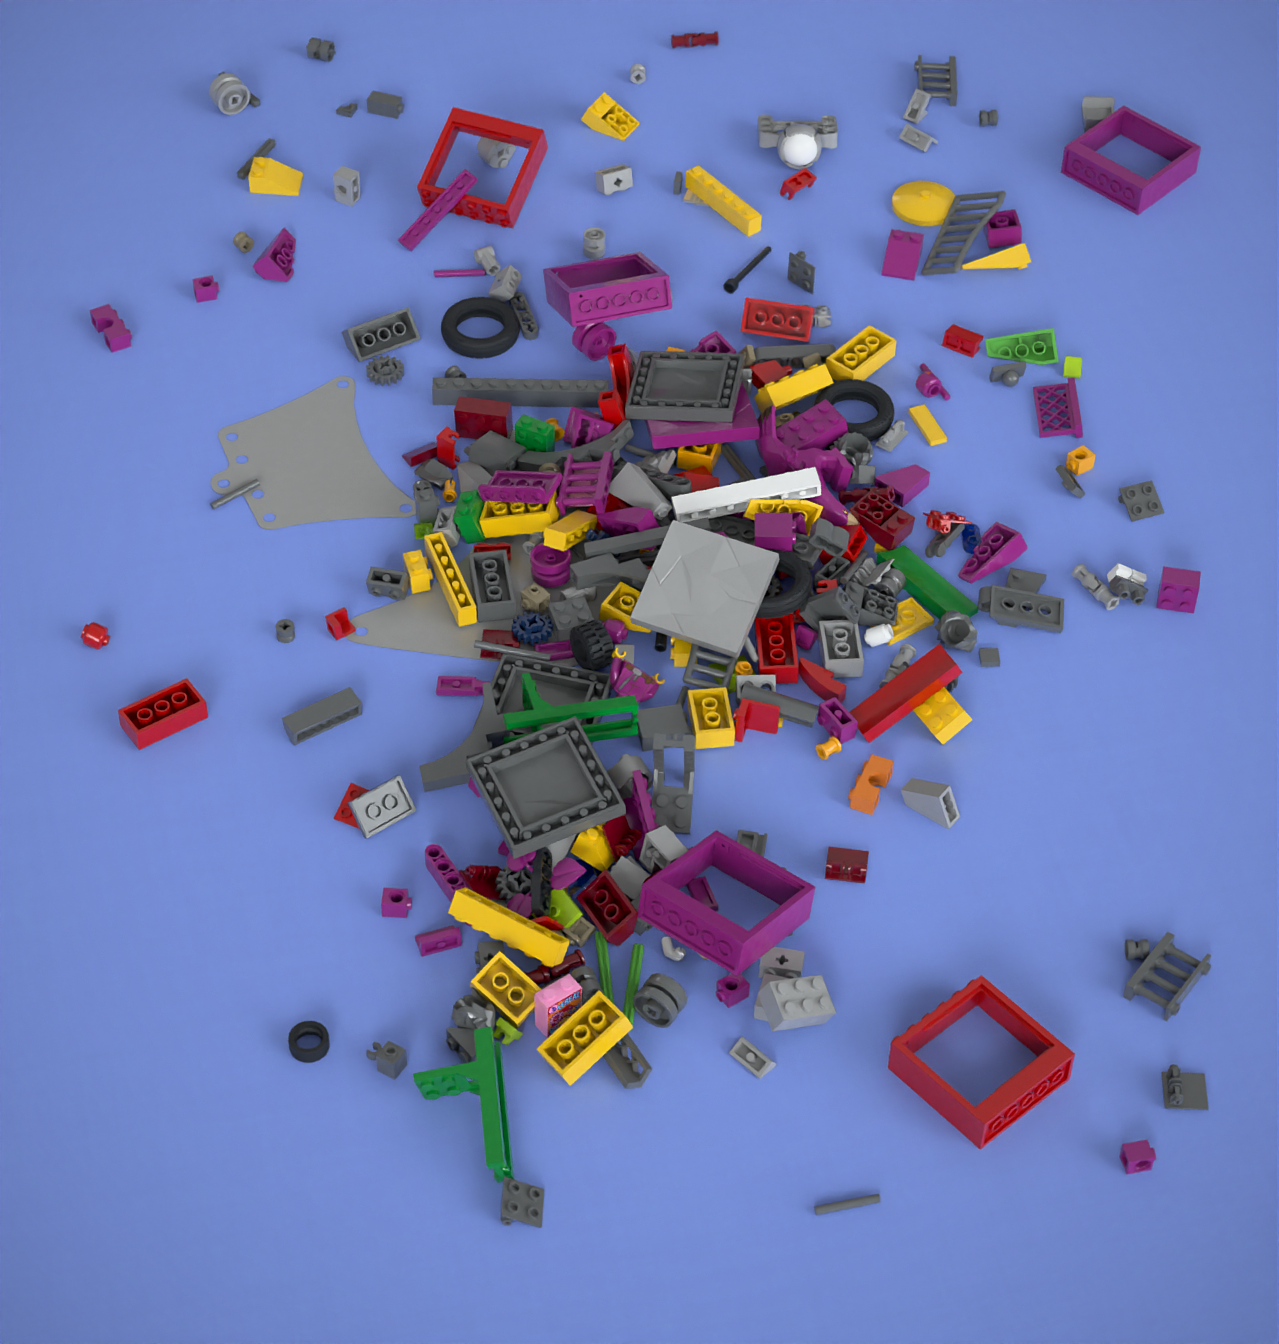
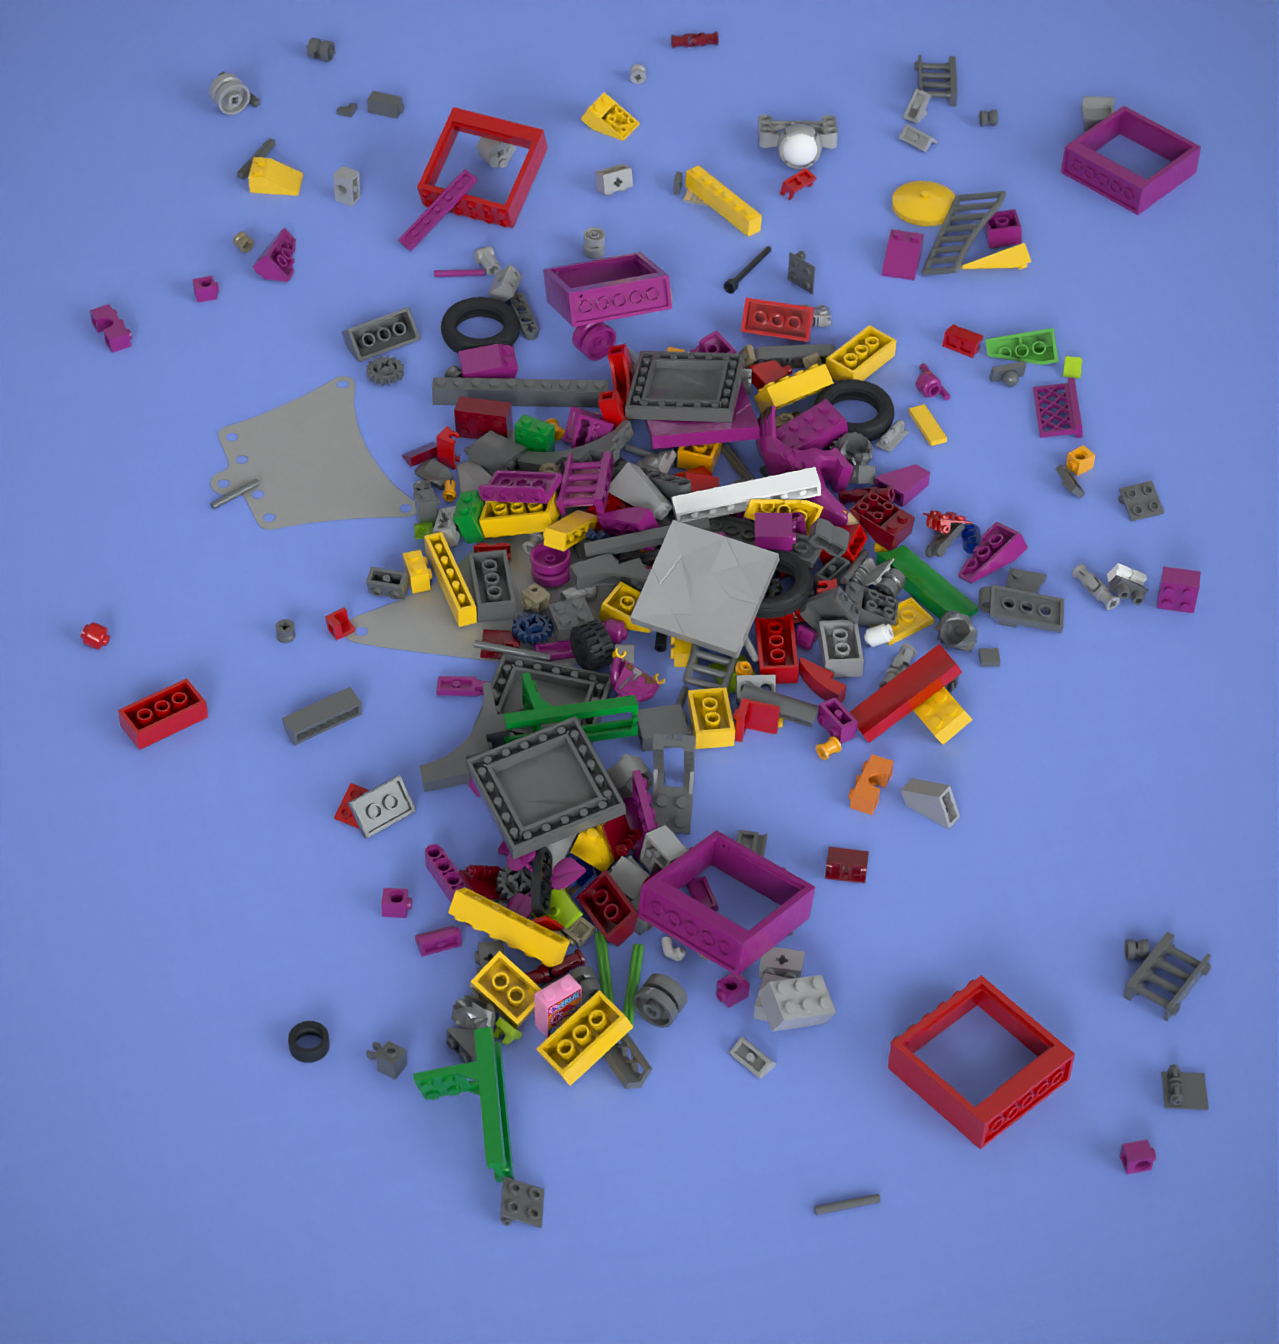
none -> magenta slope [458,344,518,379]

